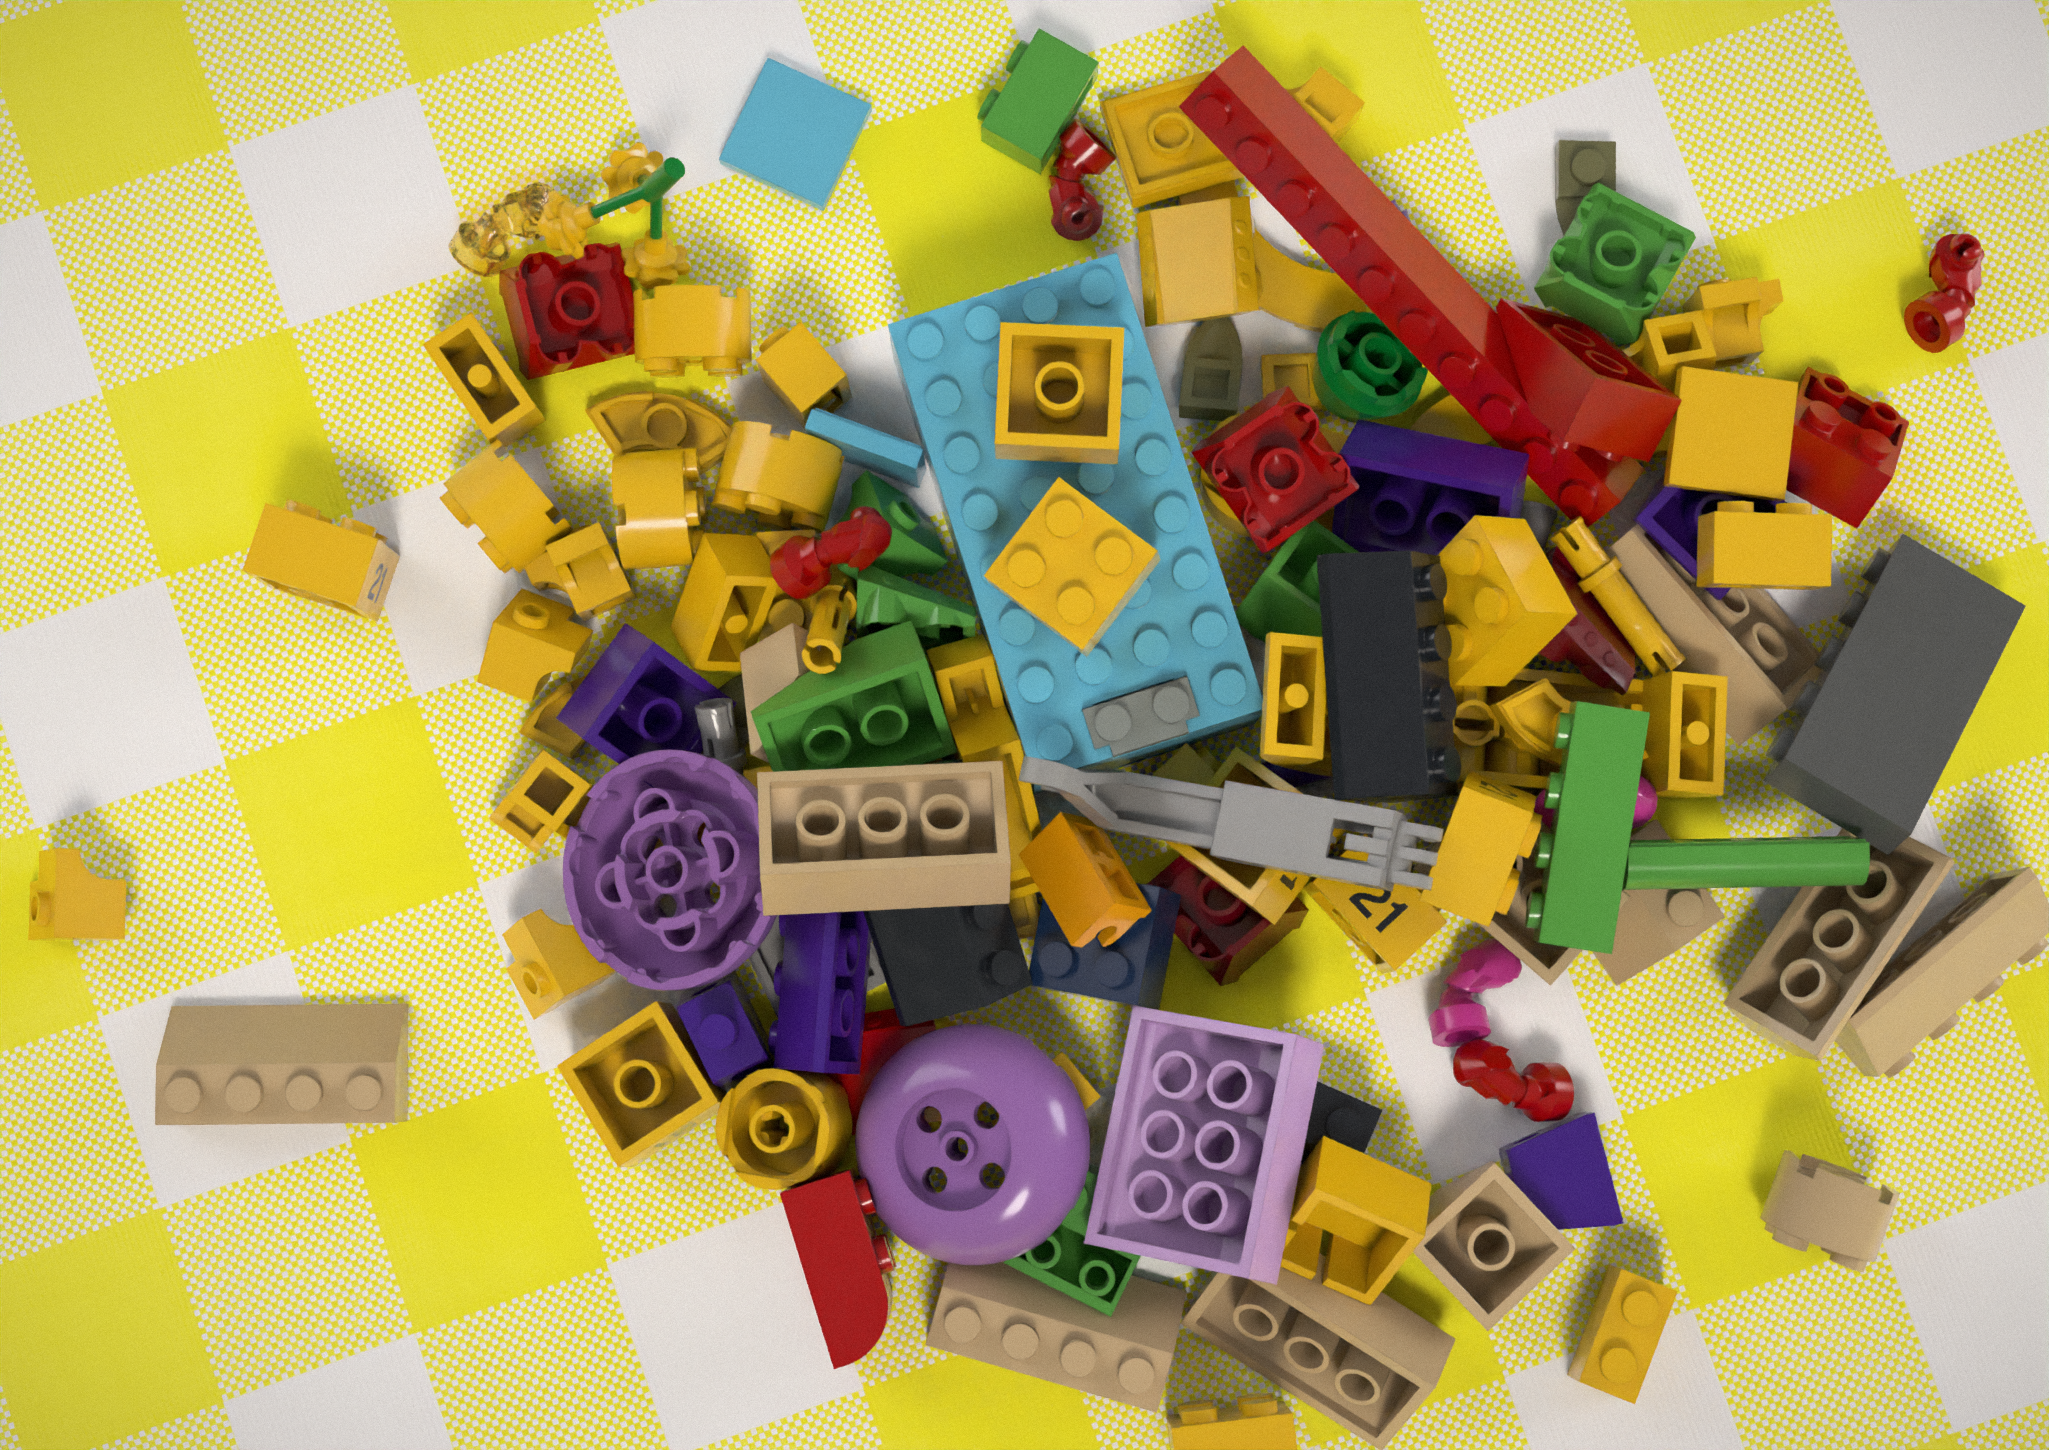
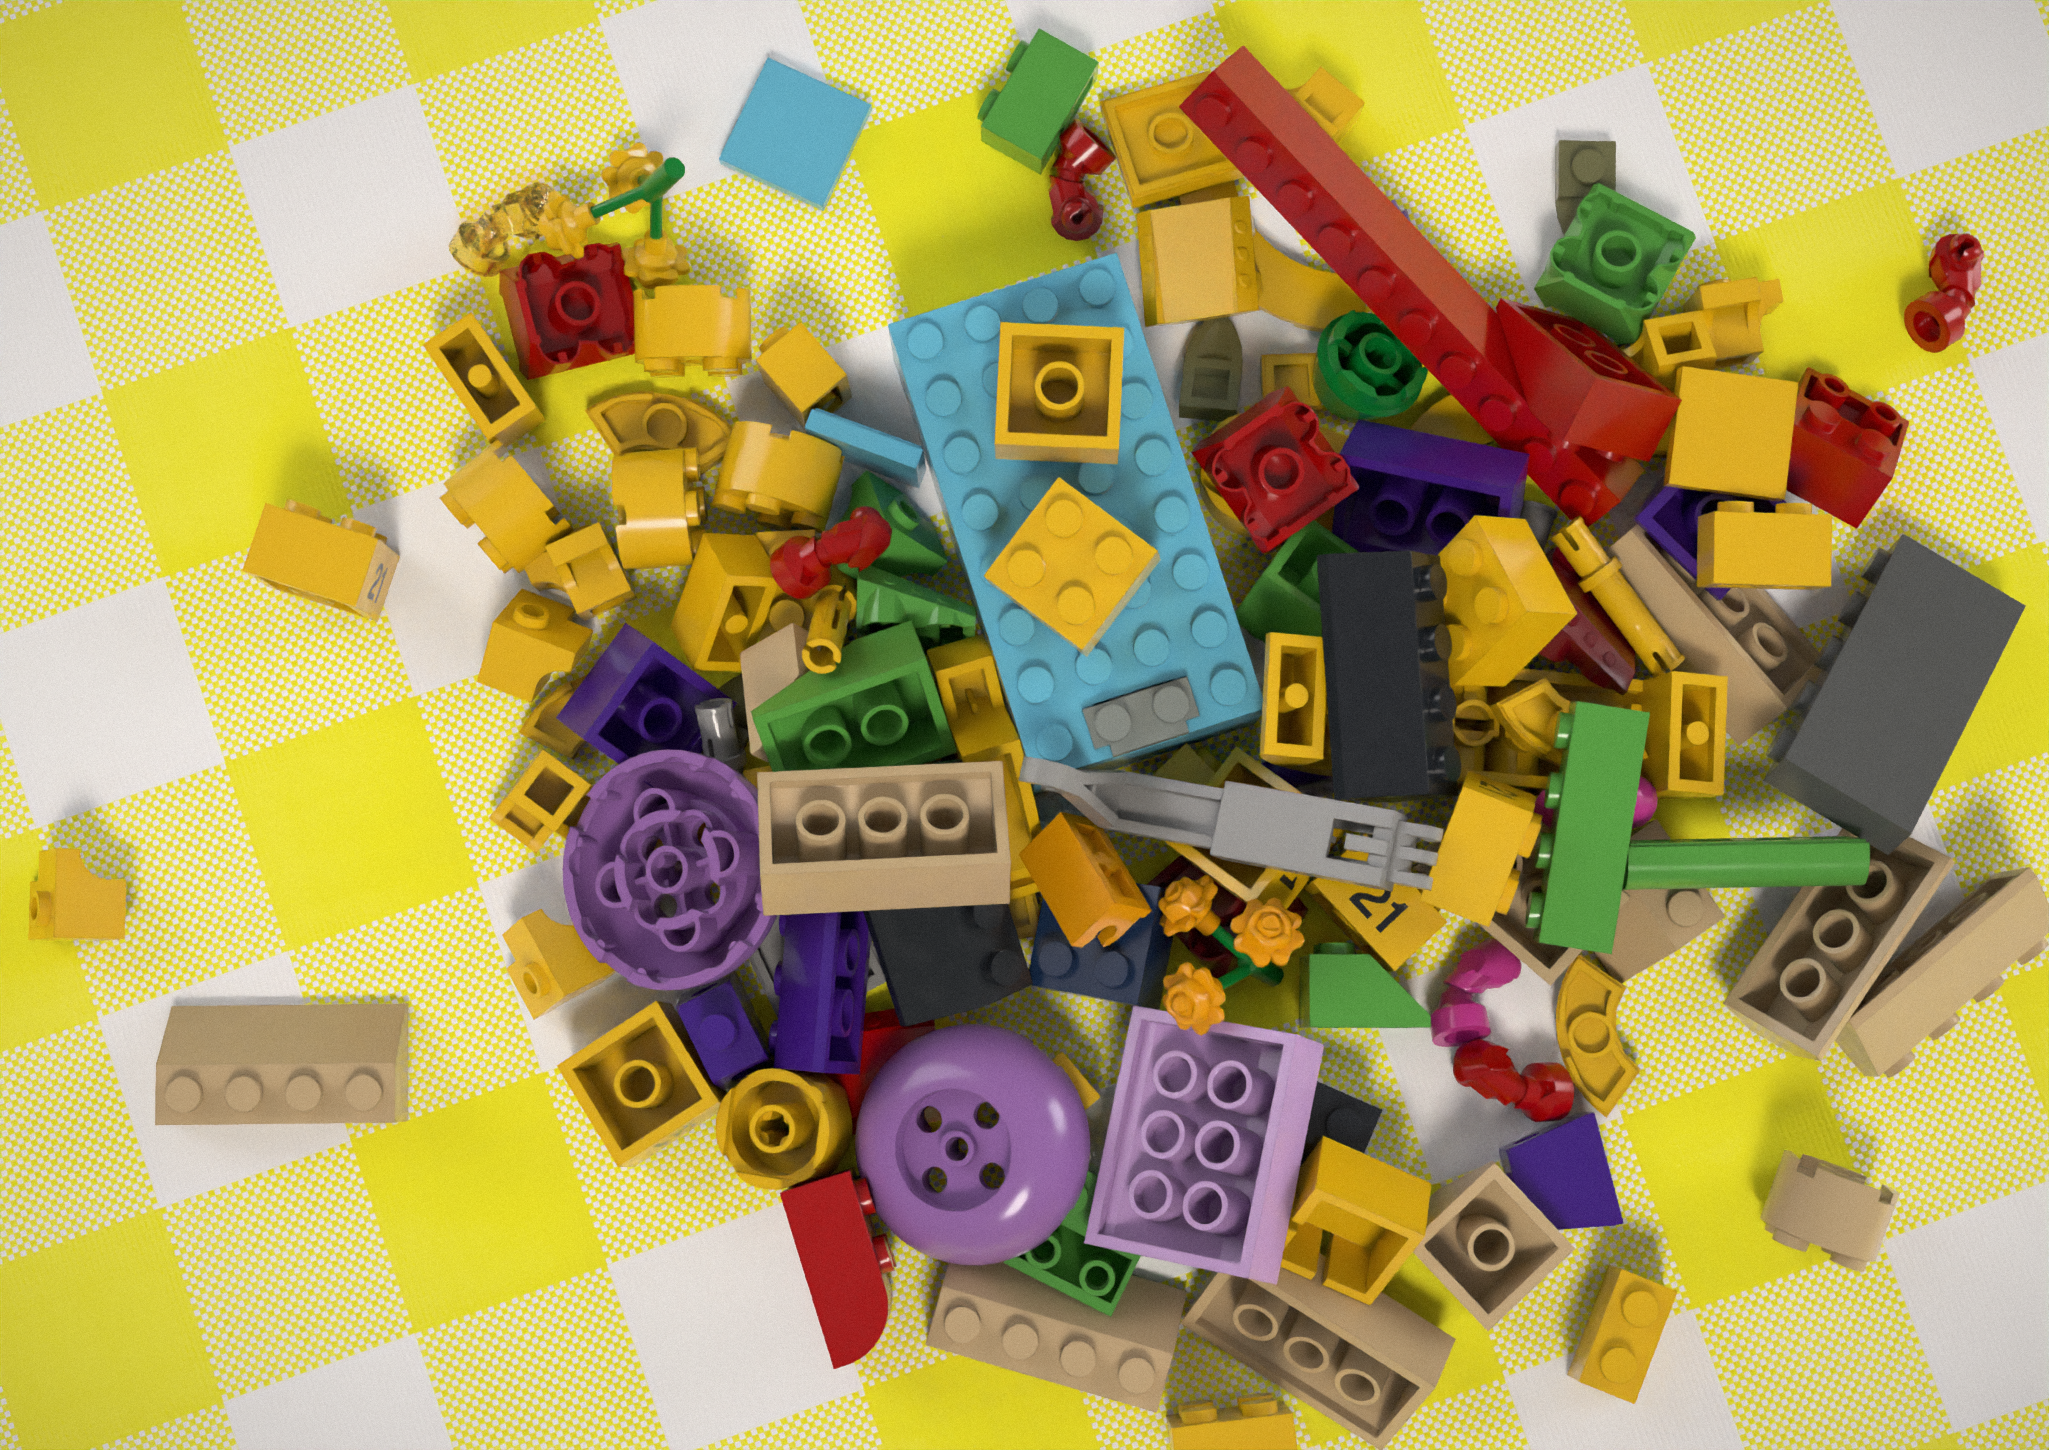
none -> light orange plant [1158,875,1305,1036]
none -> bright green slope [1299,943,1431,1028]
none -> yellow tile [1556,954,1641,1118]

